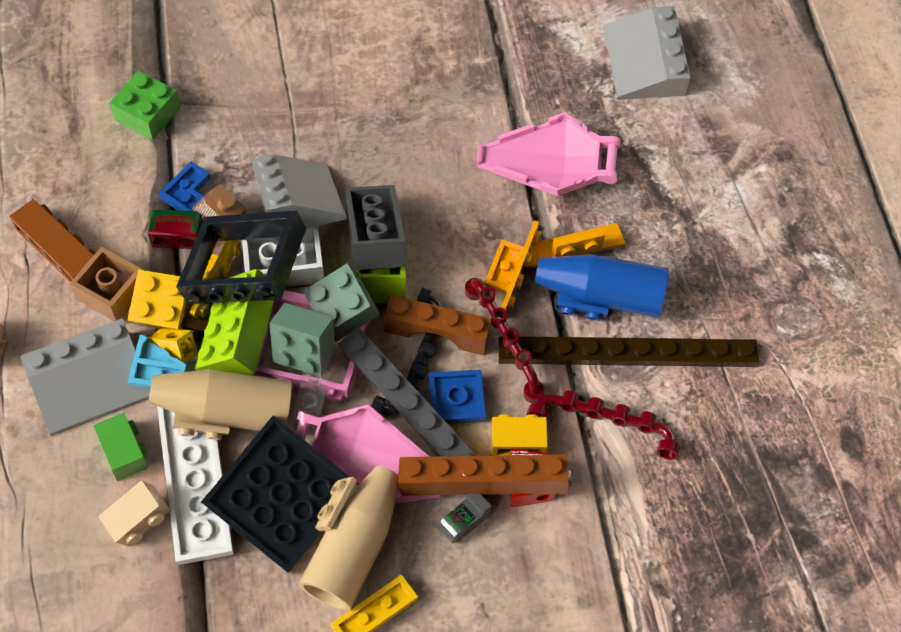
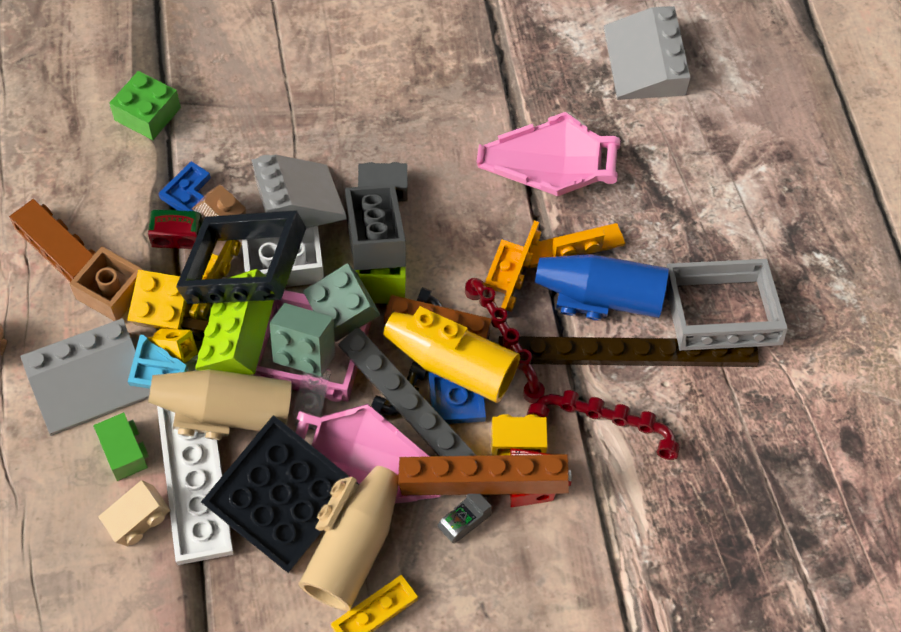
none -> dark grey brick [358,162,408,201]
none -> yellow piece [383,306,520,403]
none -> light grey window [666,259,788,351]

